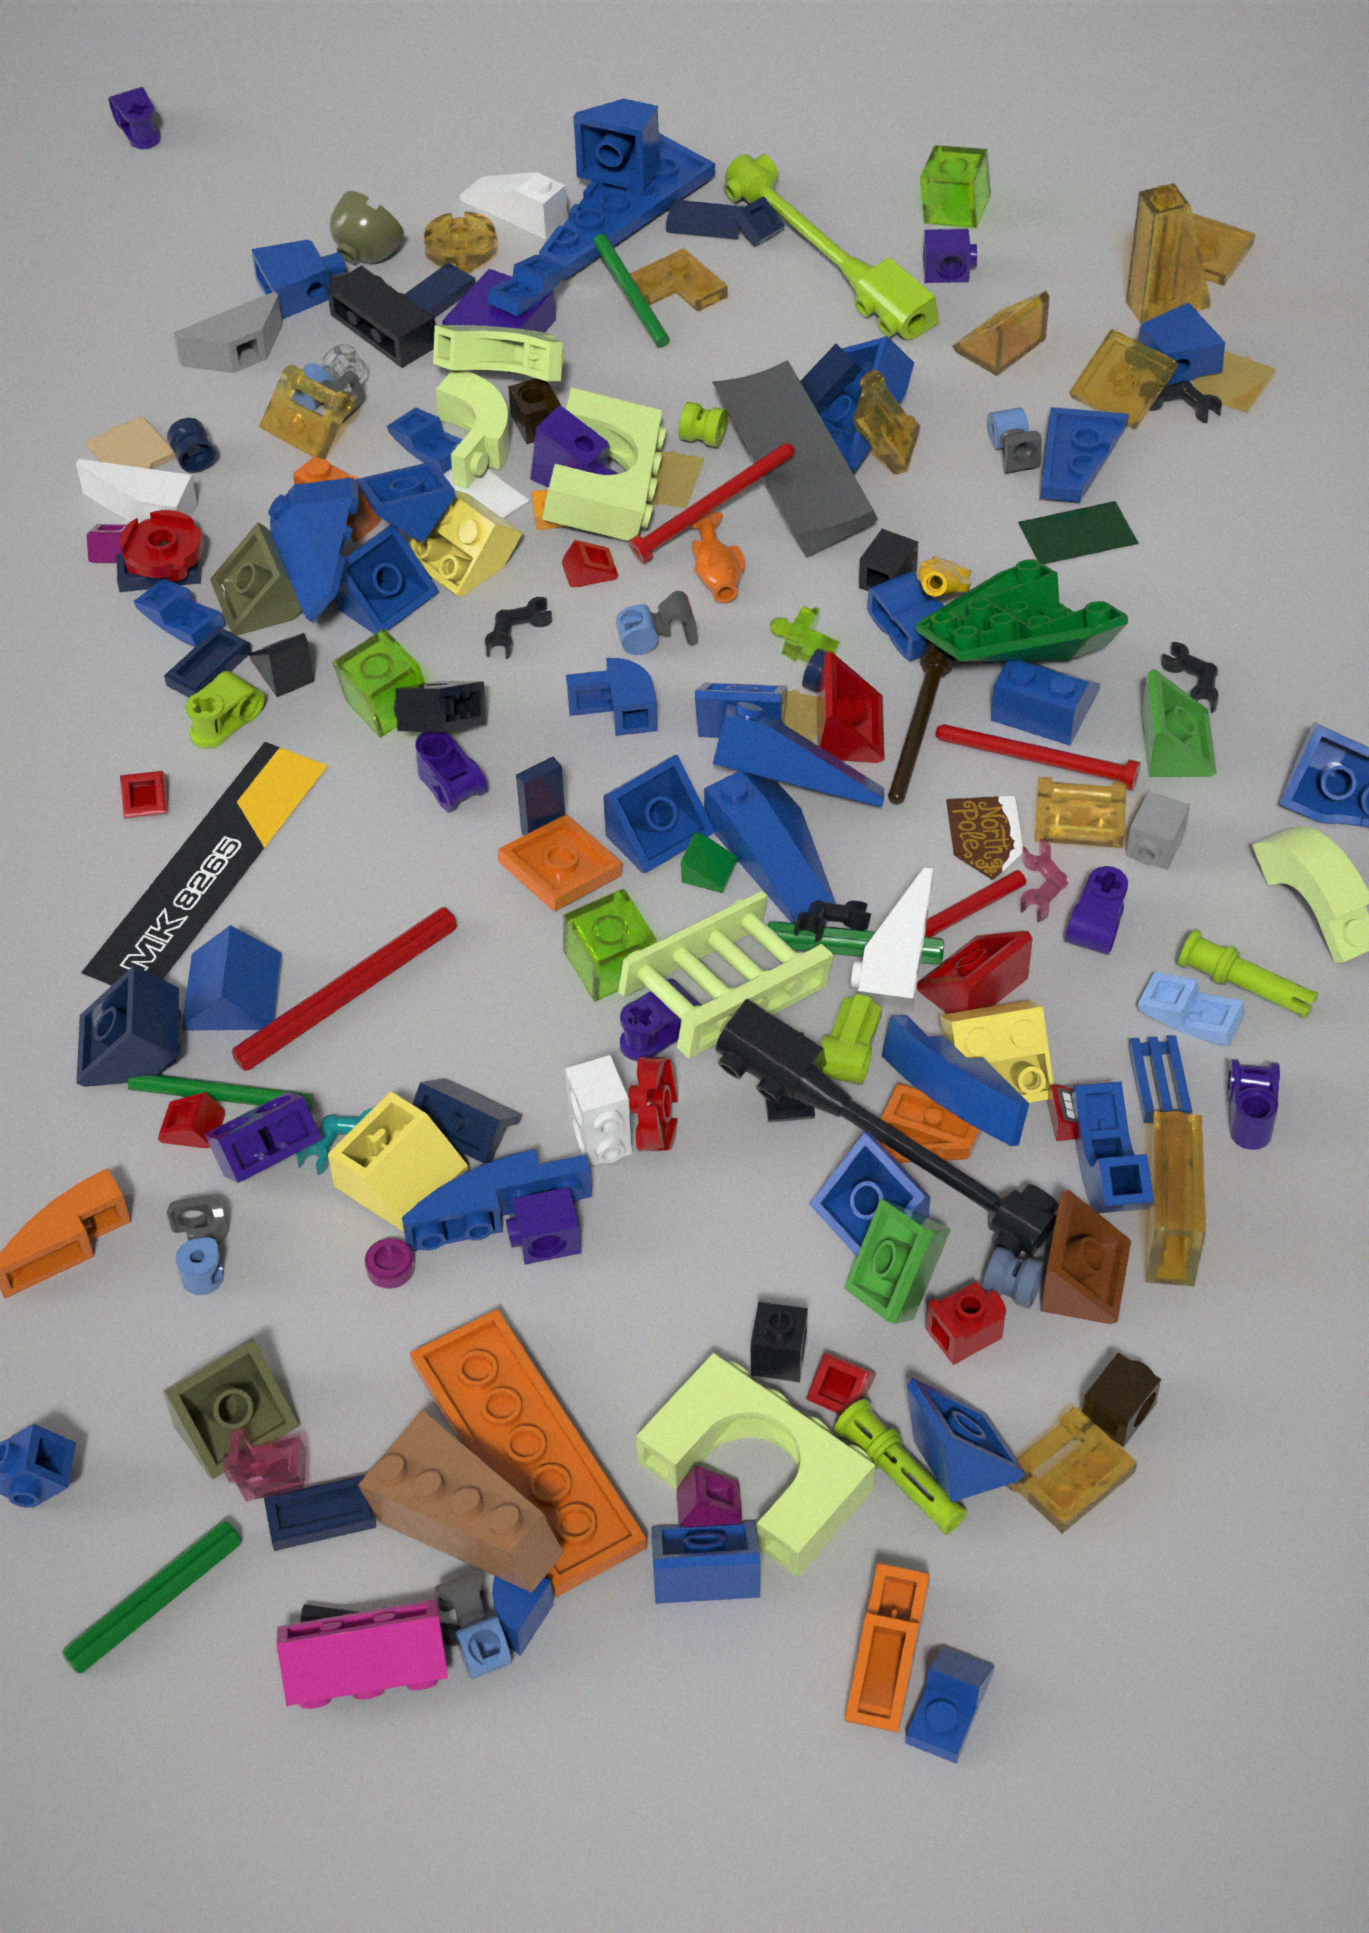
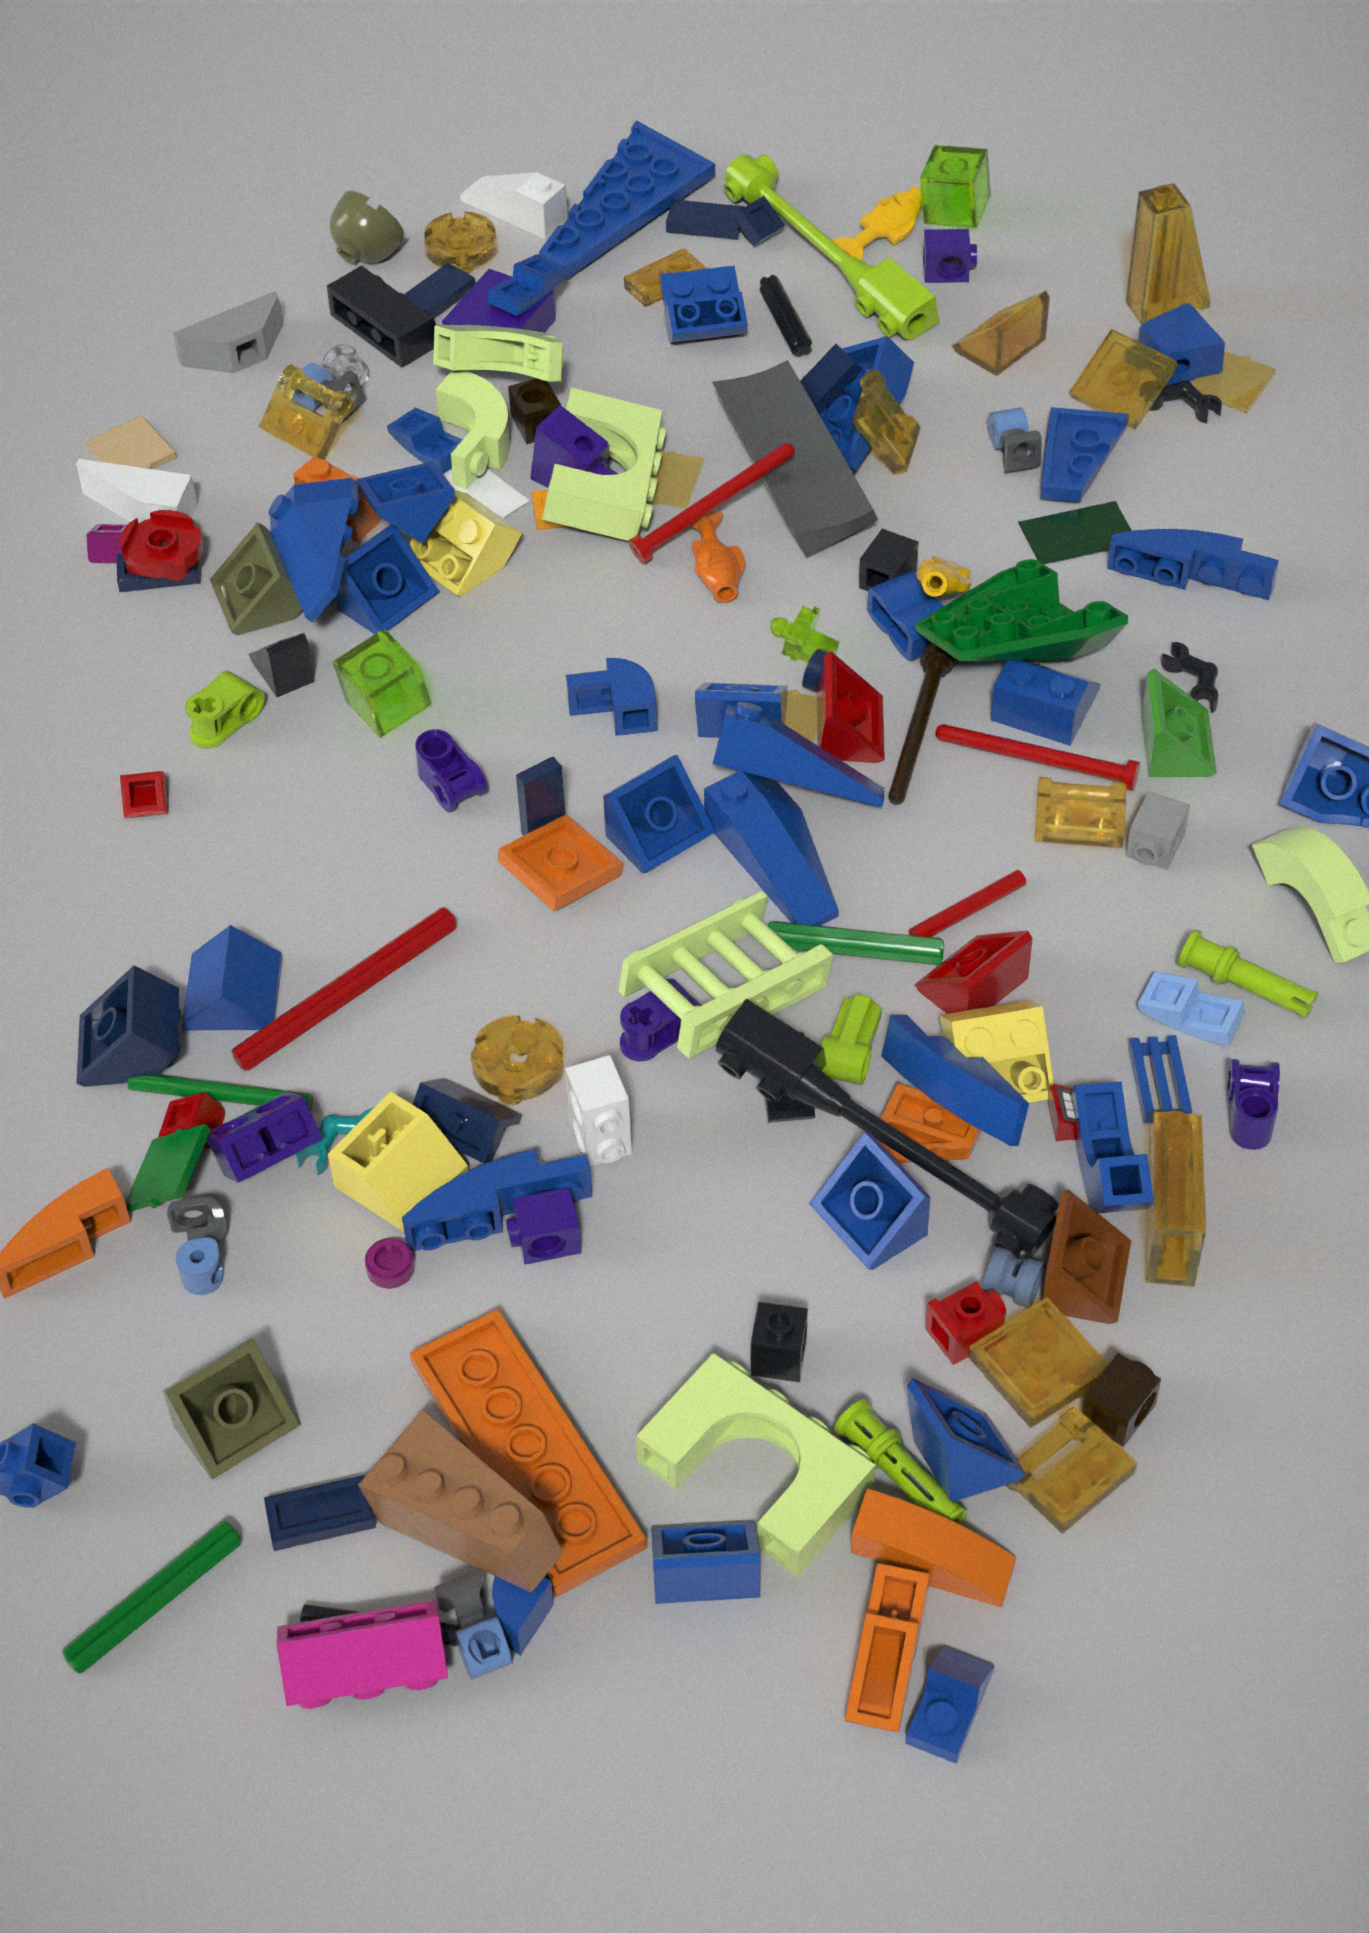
black sticker [81,742,328,986] -> none
dark purple piece [108,86,161,149] -> none
blue slope [133,579,225,647] -> none
dark blue tile [164,626,251,698] -> none
dark blue wheel [167,417,216,473] -> none
clear pink bracket [223,1430,307,1502] -> none
blue torso [251,240,346,319] -> none
black brick [394,681,486,732] -> none
black arm [485,597,552,660] -> none
red slope [562,540,618,587] -> none
clear neon green head [563,888,657,1002] -> none
blue slope [573,99,660,192] -> none
green bar [593,234,670,348] -> none
leg [616,591,698,655] -> none
red plate [628,1057,678,1151] -> none
magenta slope [676,1465,742,1527] -> none
lime wheel [678,401,728,448] -> none
green slope [681,831,738,893] -> none
black arm [794,900,871,942] -> none
red slope [806,1353,876,1415] -> none
bright green slope [844,1198,951,1324] -> none
white slope [851,867,933,1012] -> none
sticker [946,796,1024,880] -> none
clear pink arm [1020,839,1069,922] -> none
dark purple piece [1065,866,1128,955] -> none
clear yellow plate [1156,211,1255,285] -> none
none -> green piece [125,1124,211,1212]
none -> clear yellow plate [471,1016,564,1105]
none -> blue brick [660,265,748,343]
none -> black axle [760,274,812,357]
none -> yellow animal [832,186,926,261]
none -> orange slope [851,1488,1016,1608]
none -> clear yellow plate [968,1297,1108,1428]
none -> blue slope [1107,529,1279,600]

